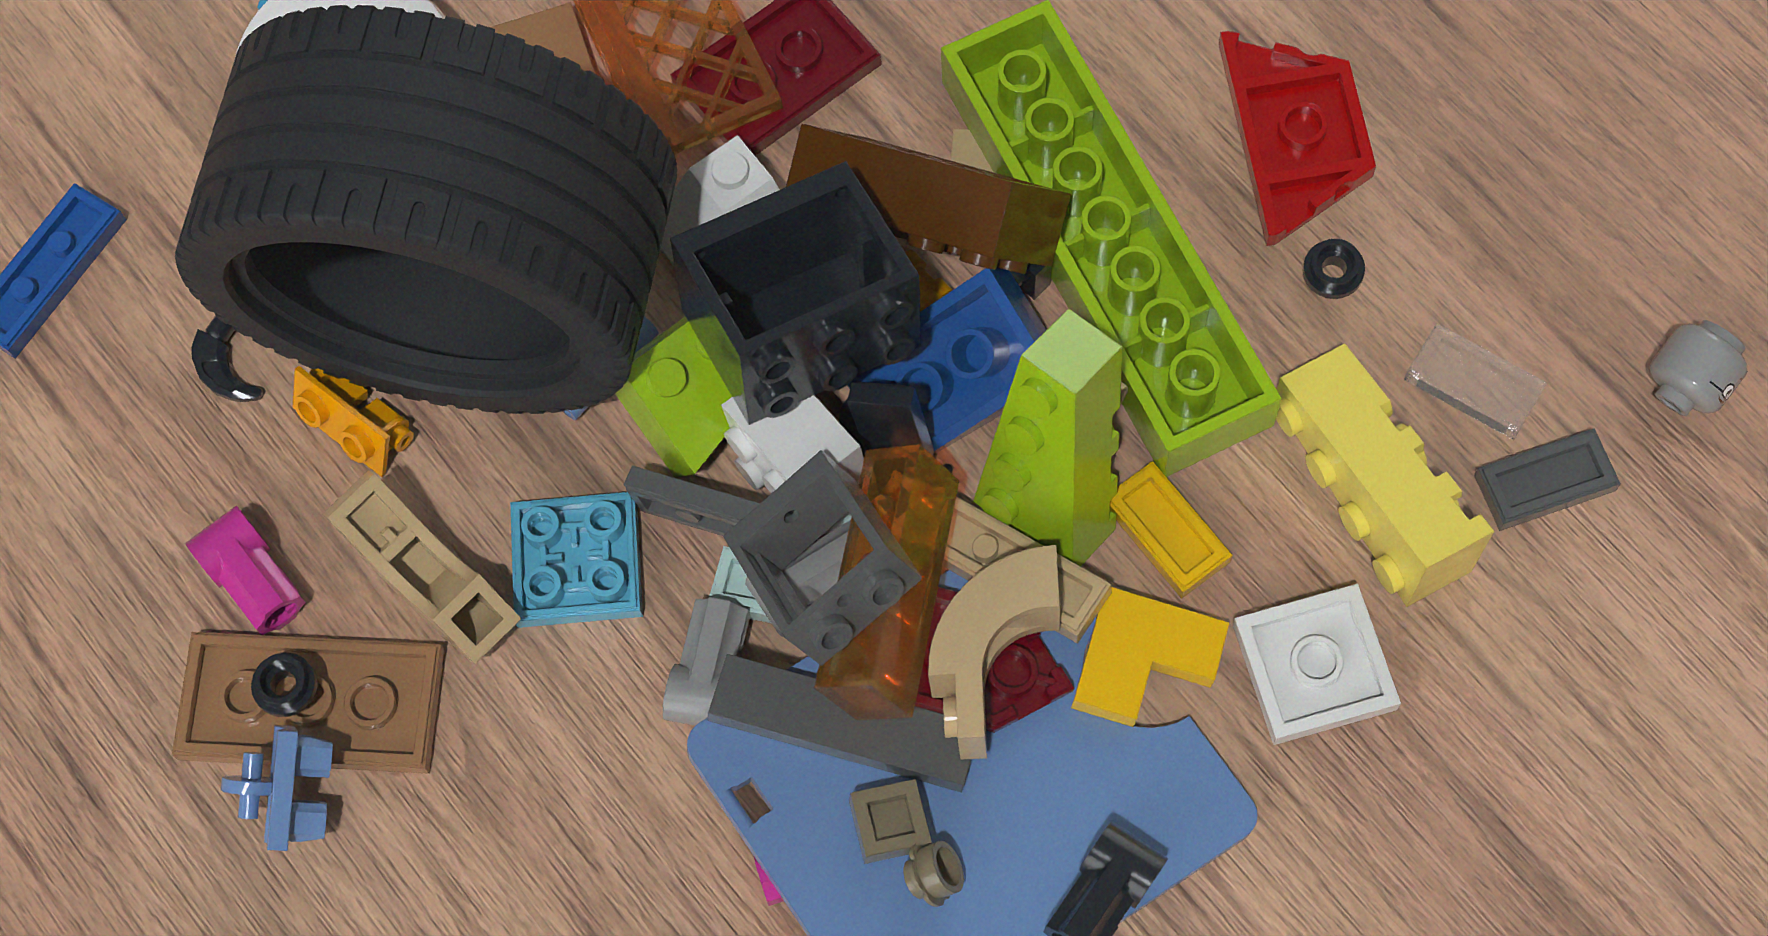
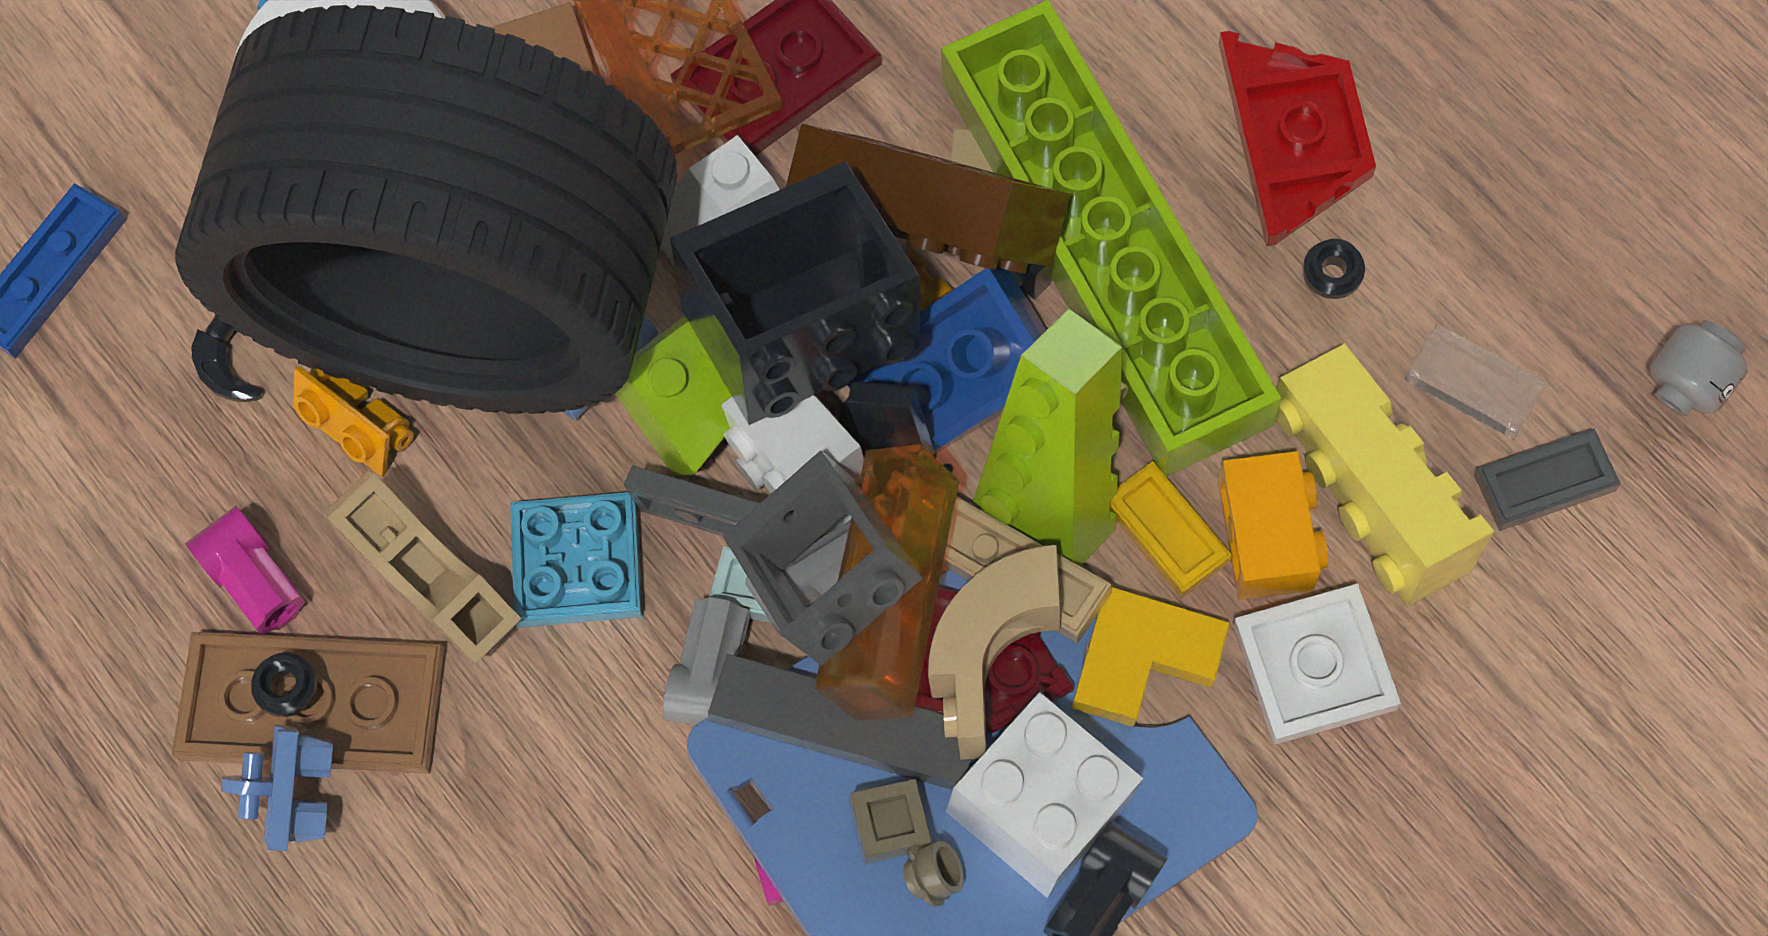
none -> white brick [946,692,1144,898]
none -> light orange brick [1218,451,1328,600]

